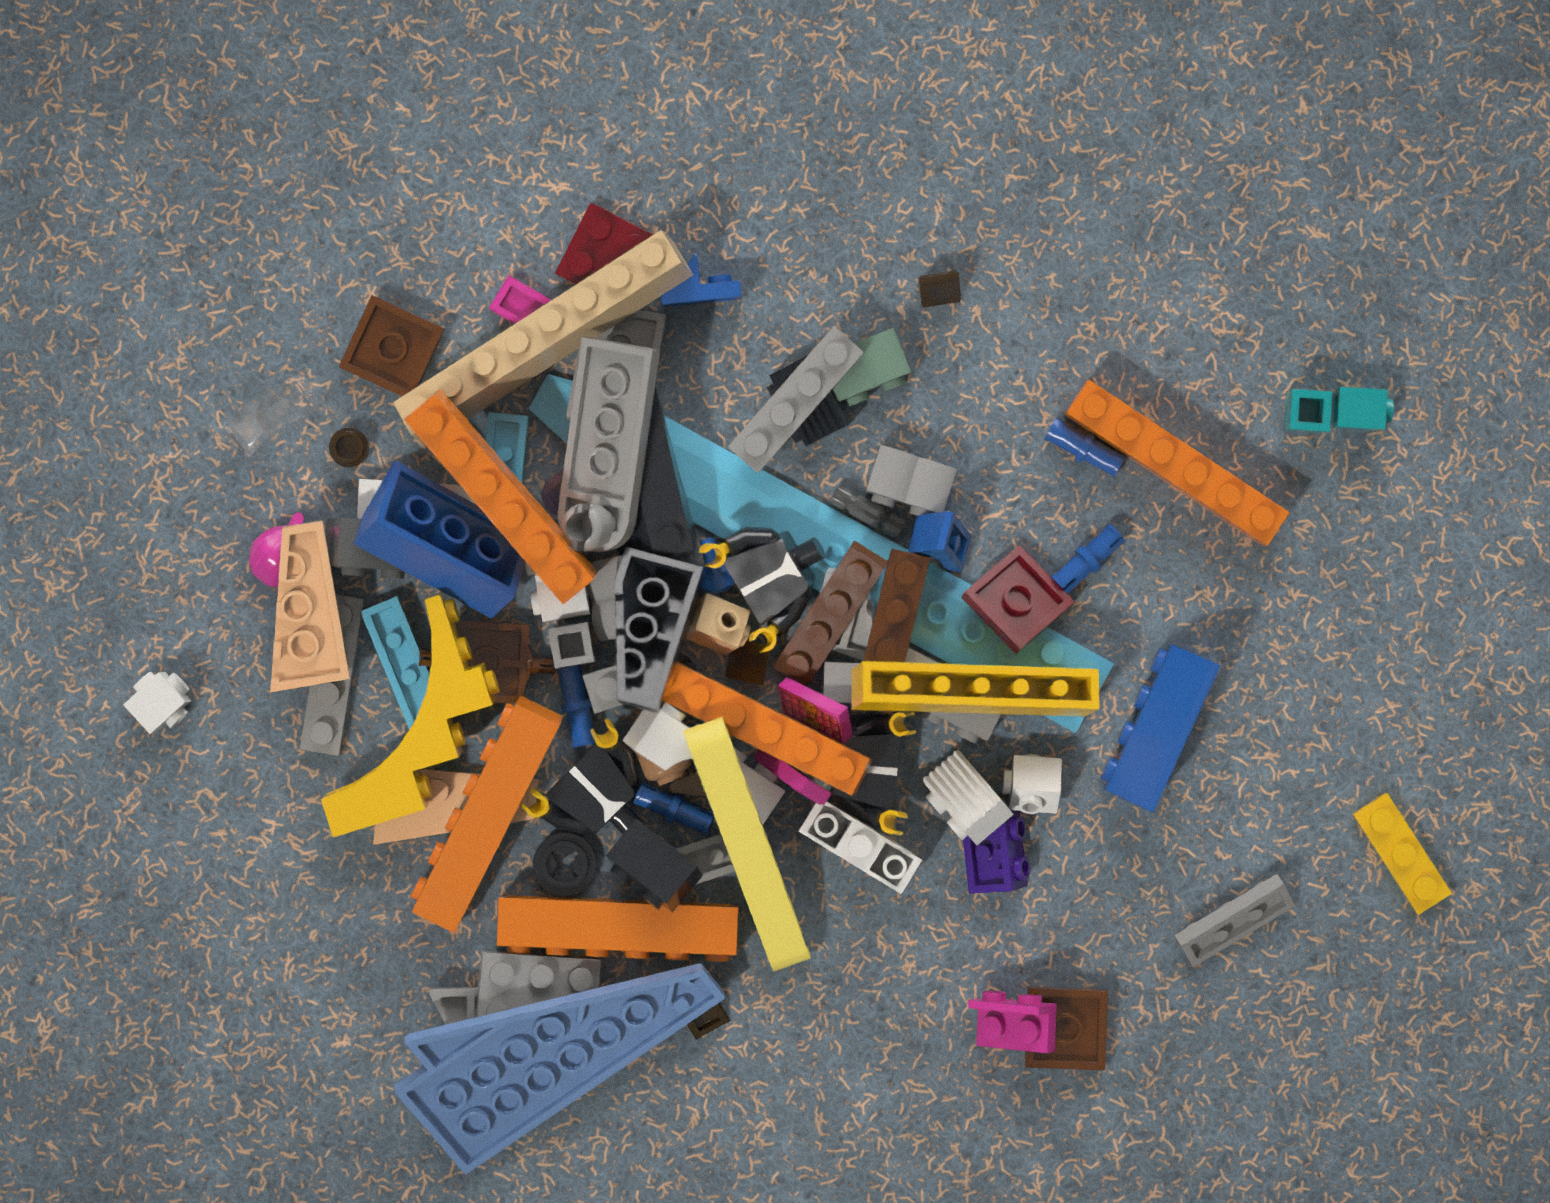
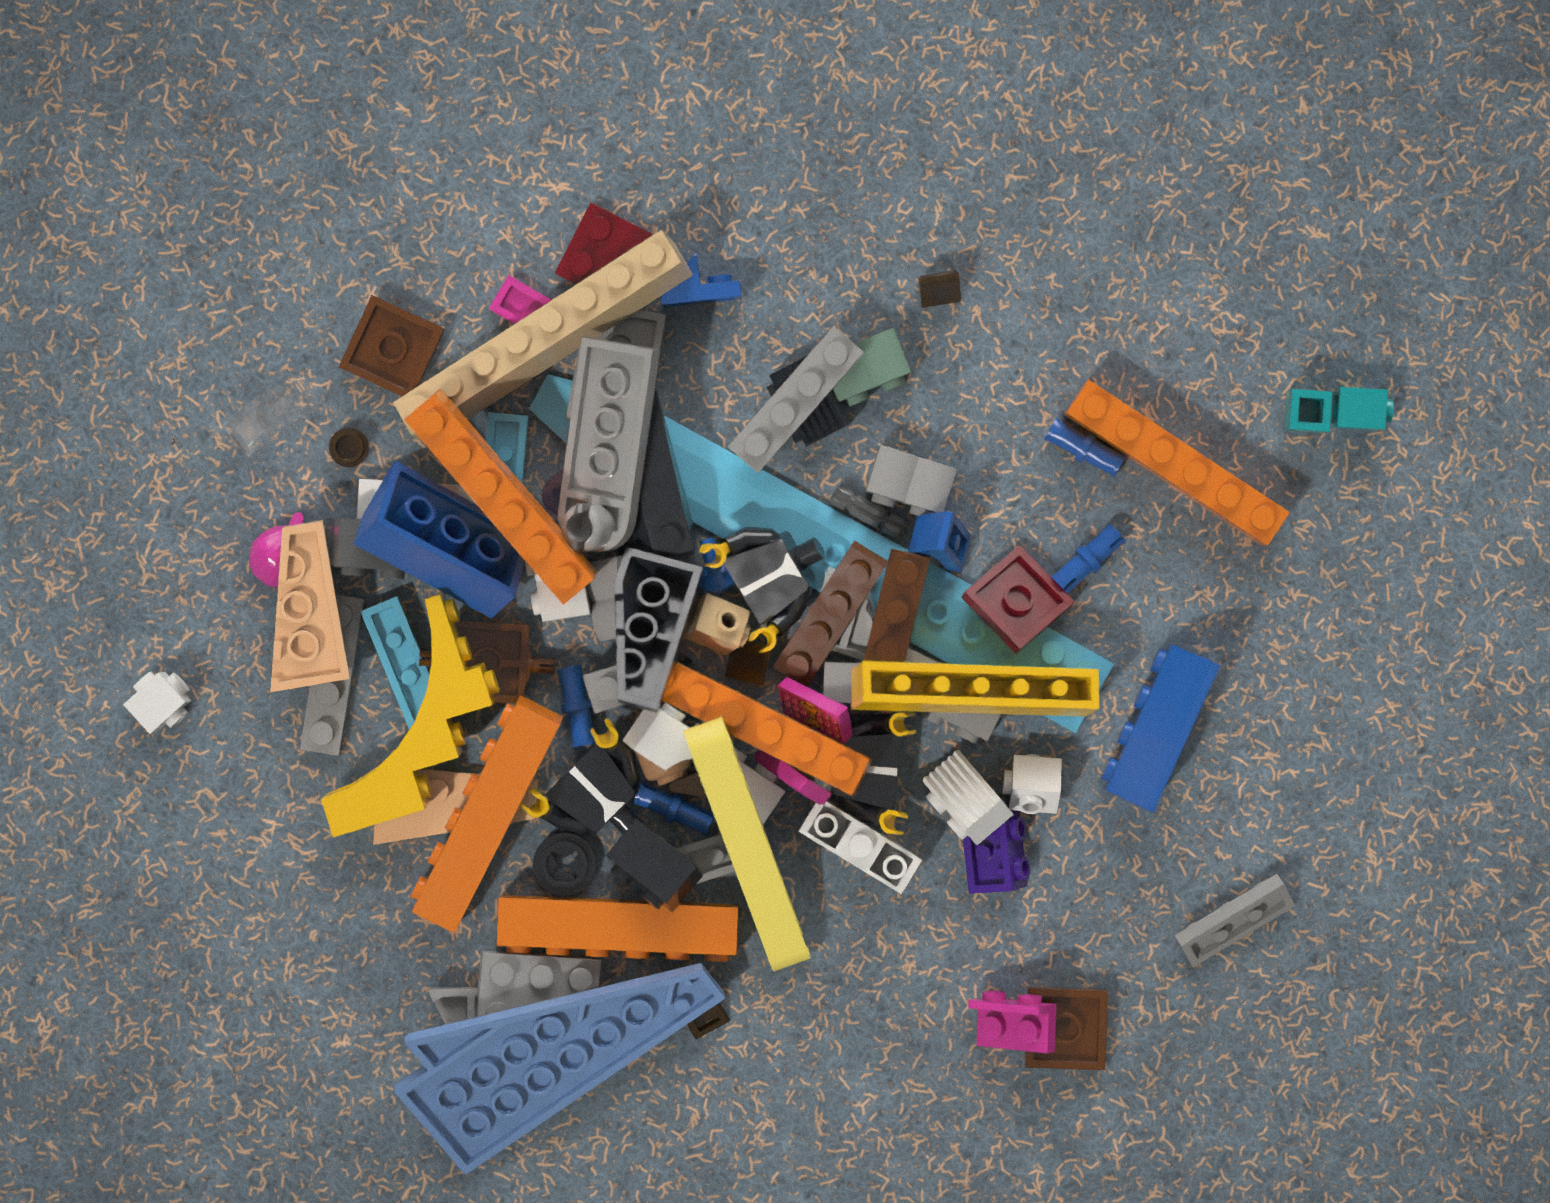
light grey brick [548,622,597,669] -> none
yellow plate [1352,792,1452,915] -> none

